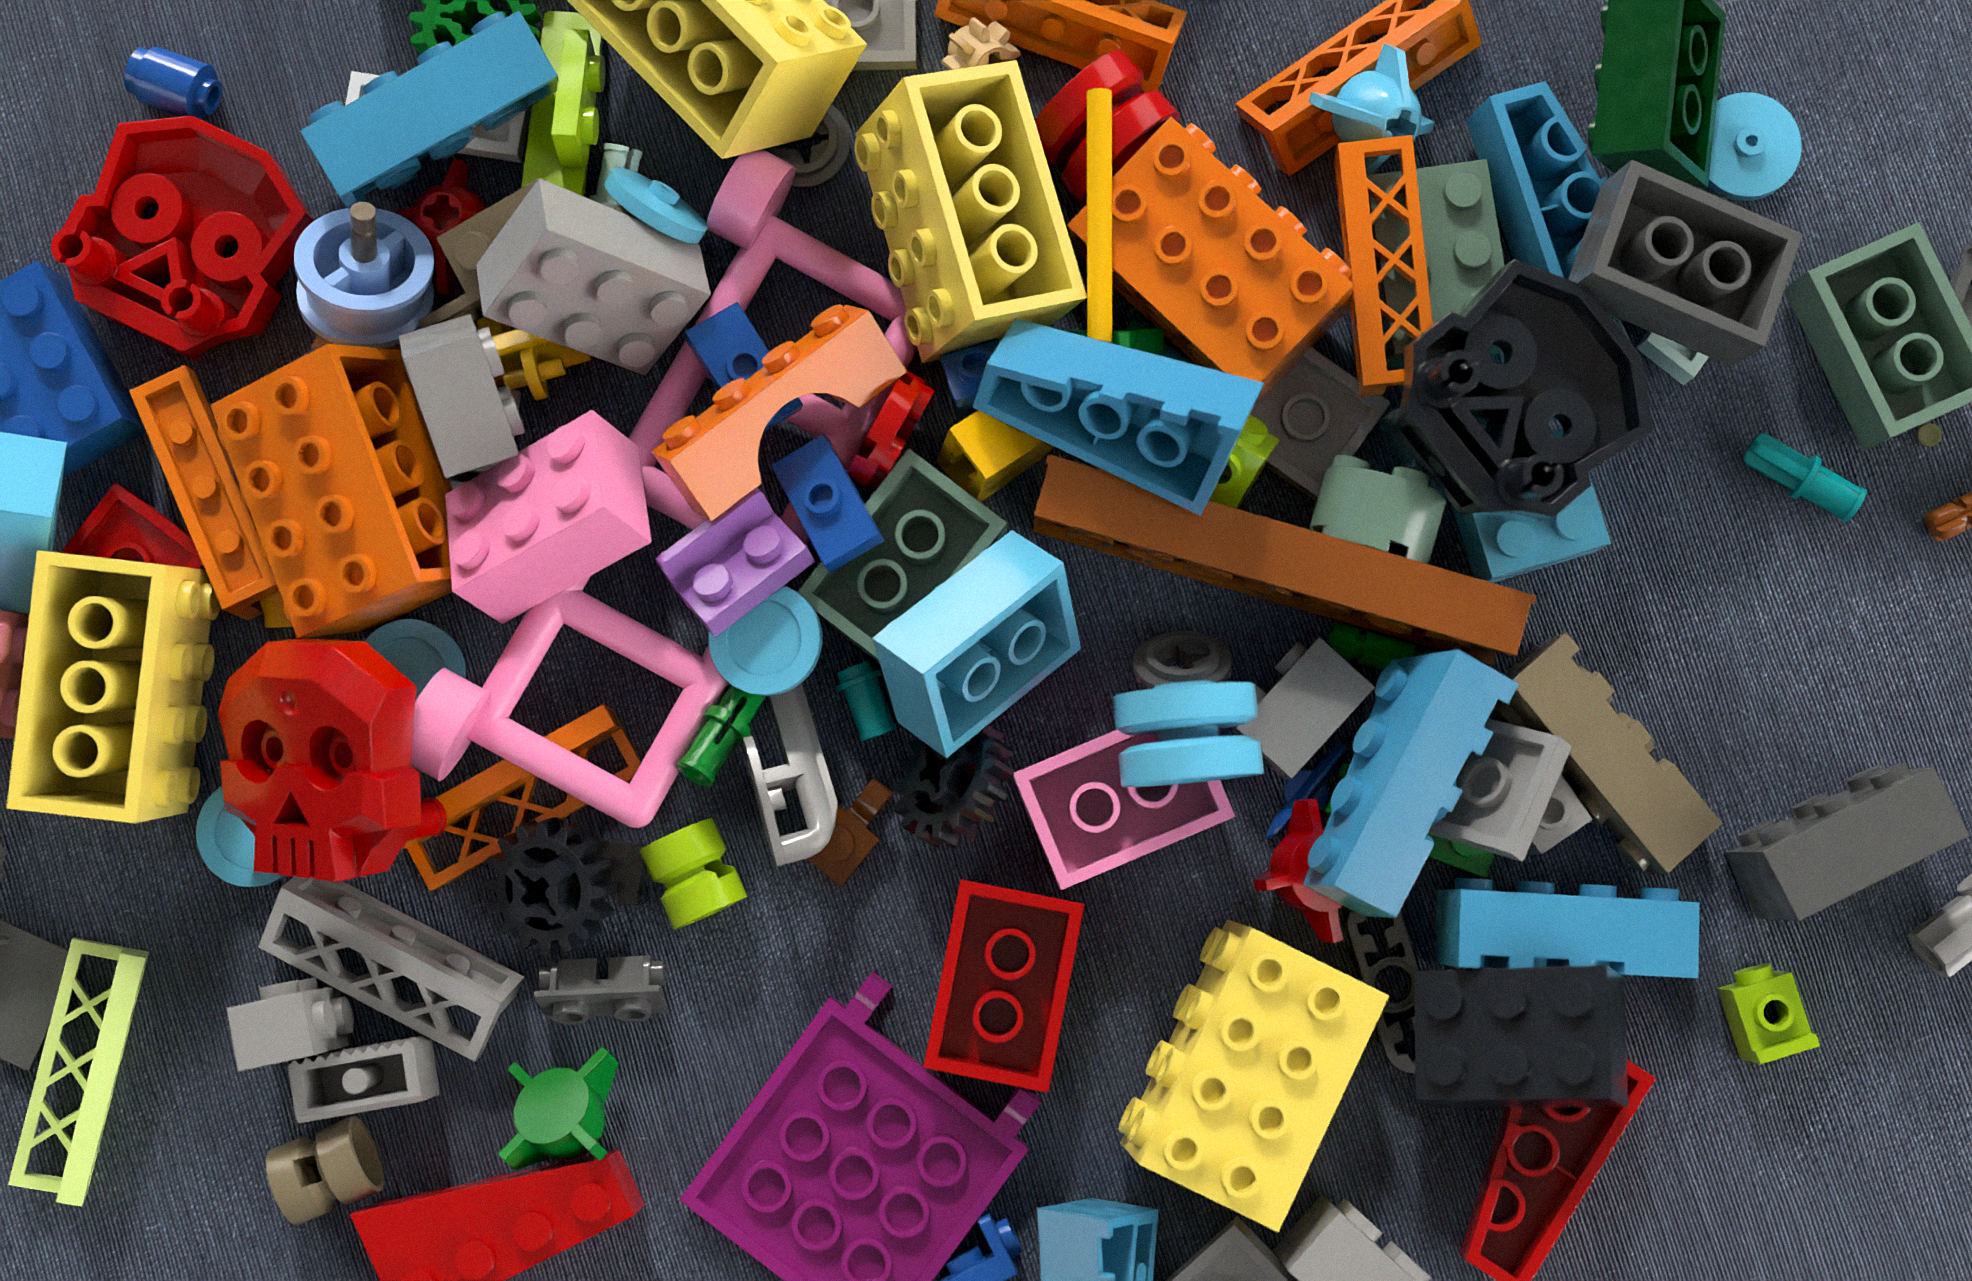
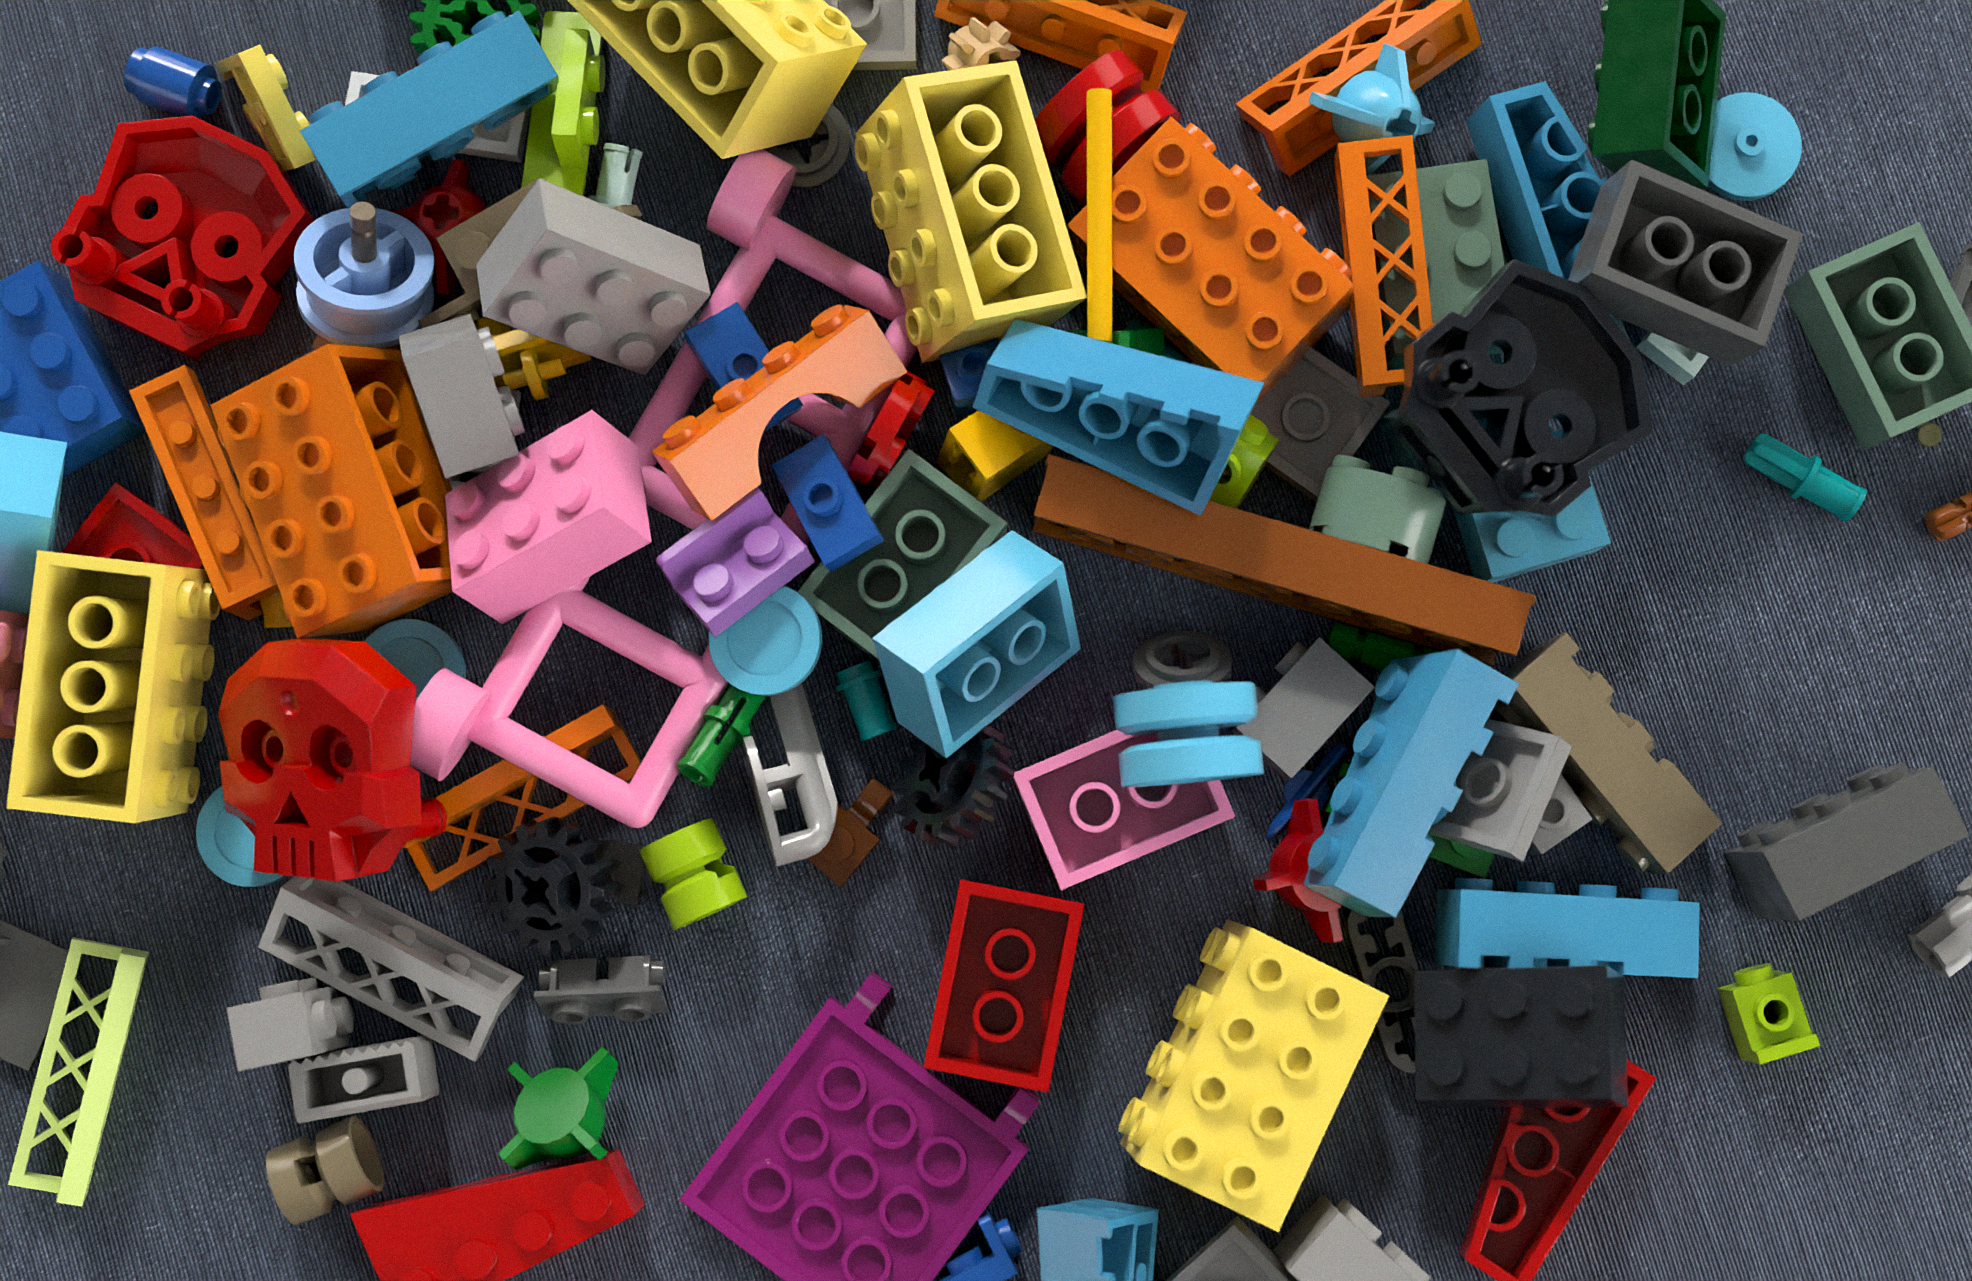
medium azure piece [604,167,708,244] -> none
none -> light yellow wing [214,45,316,171]

